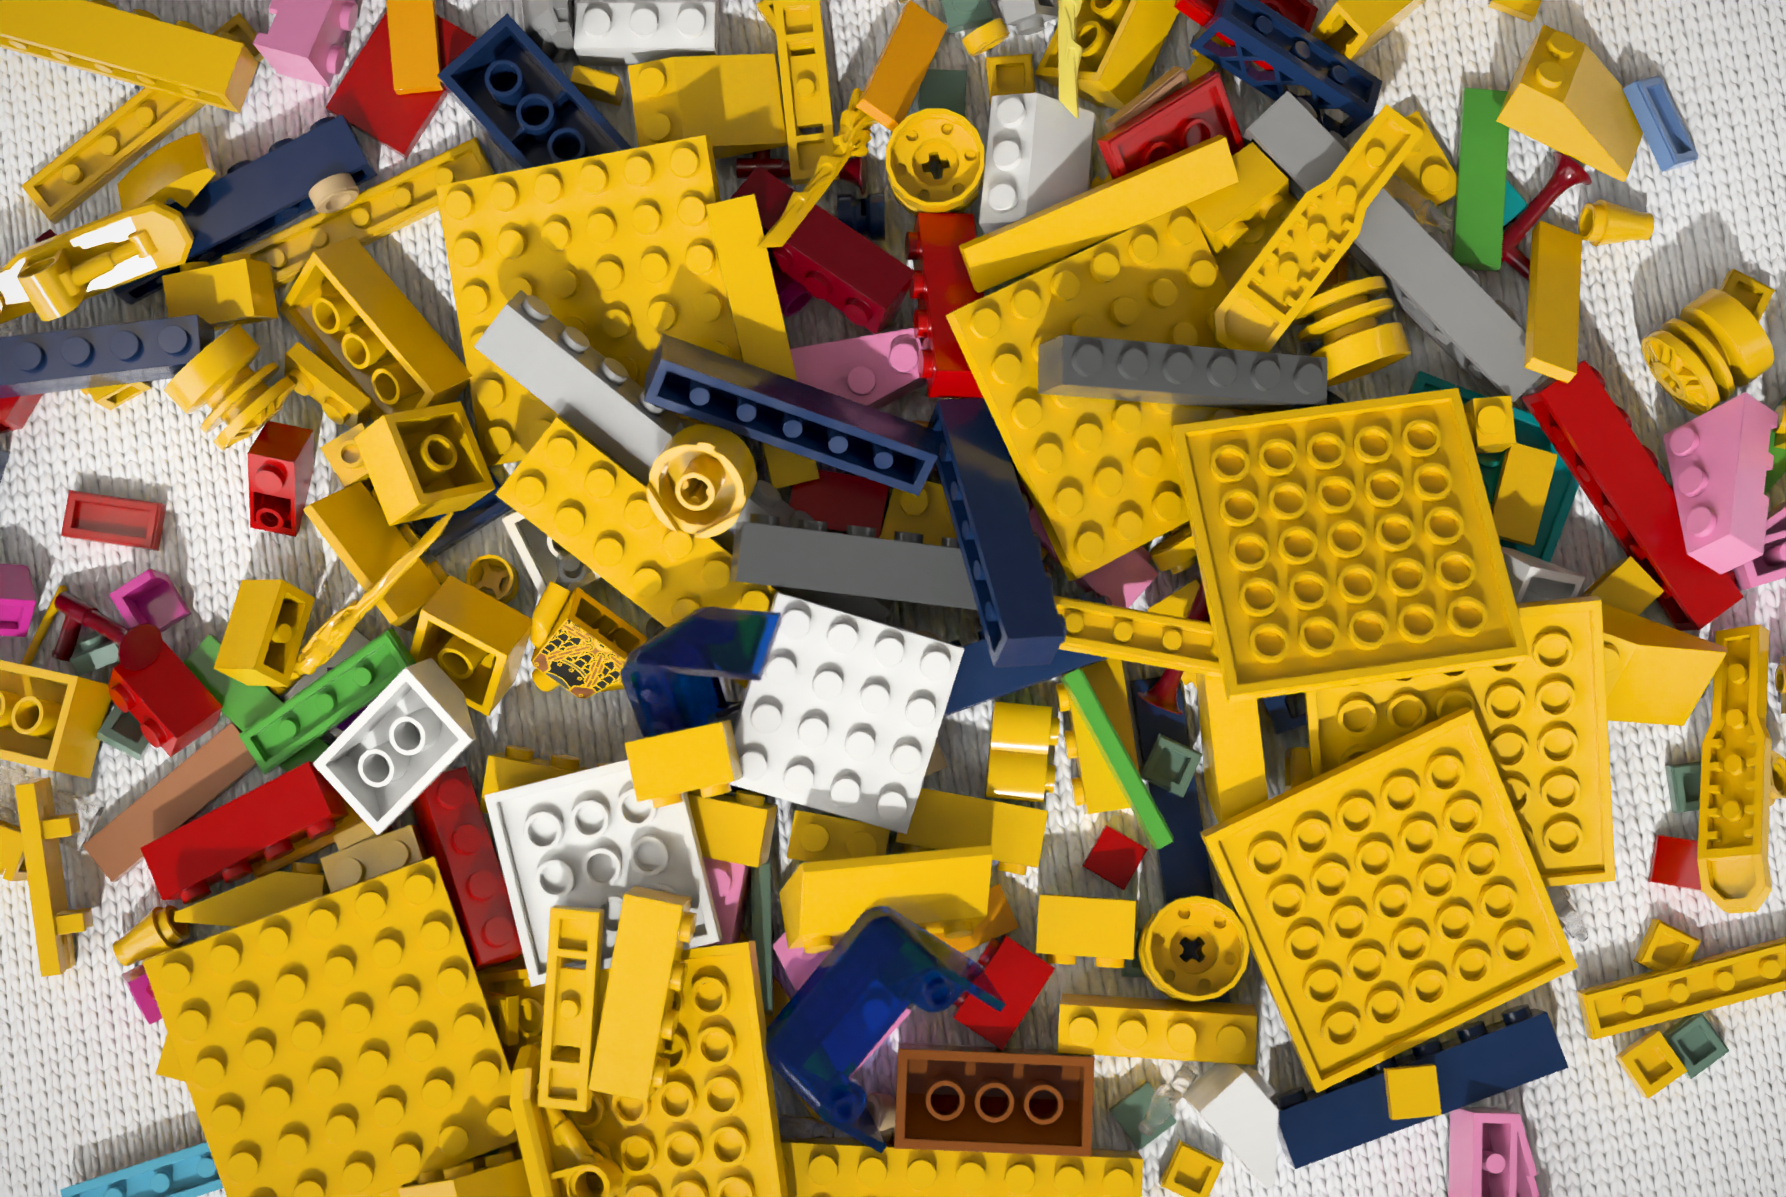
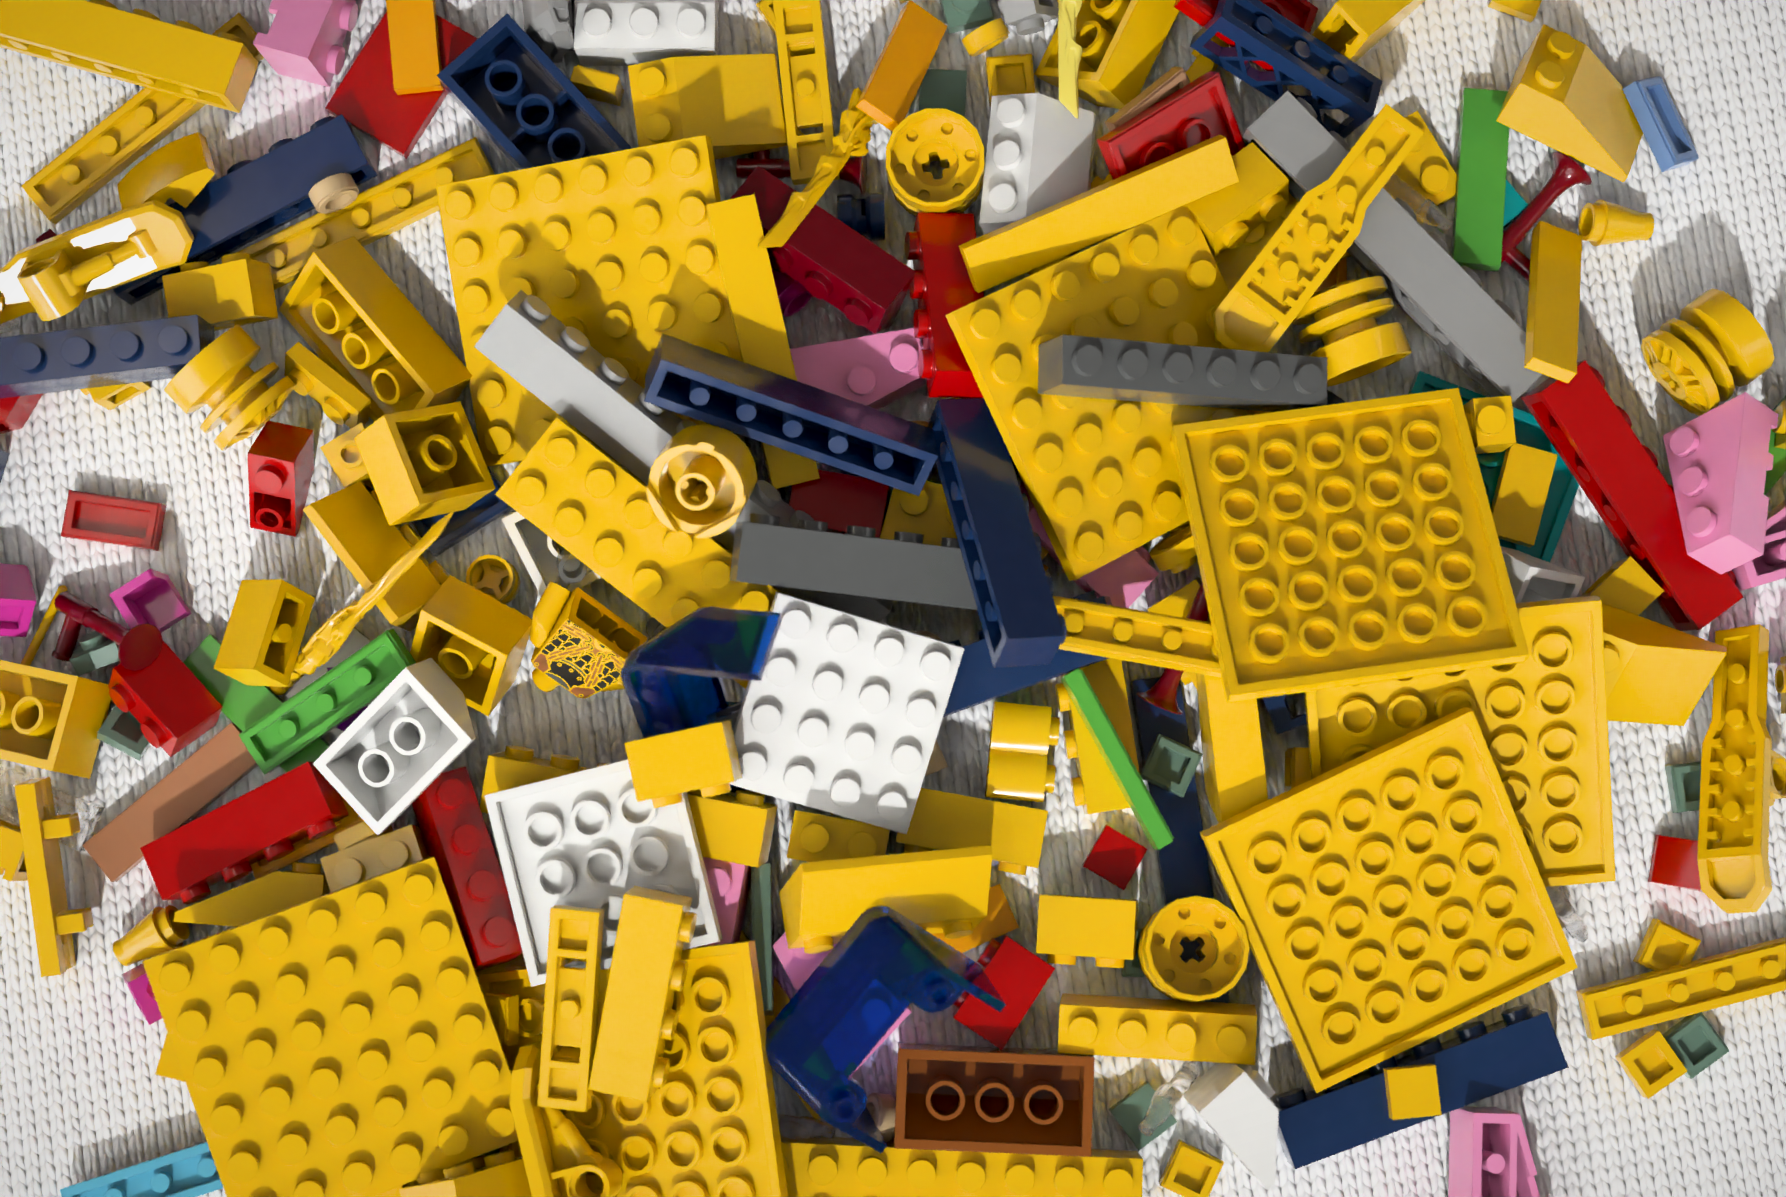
yellow tile [1719,268,1775,322] -> none

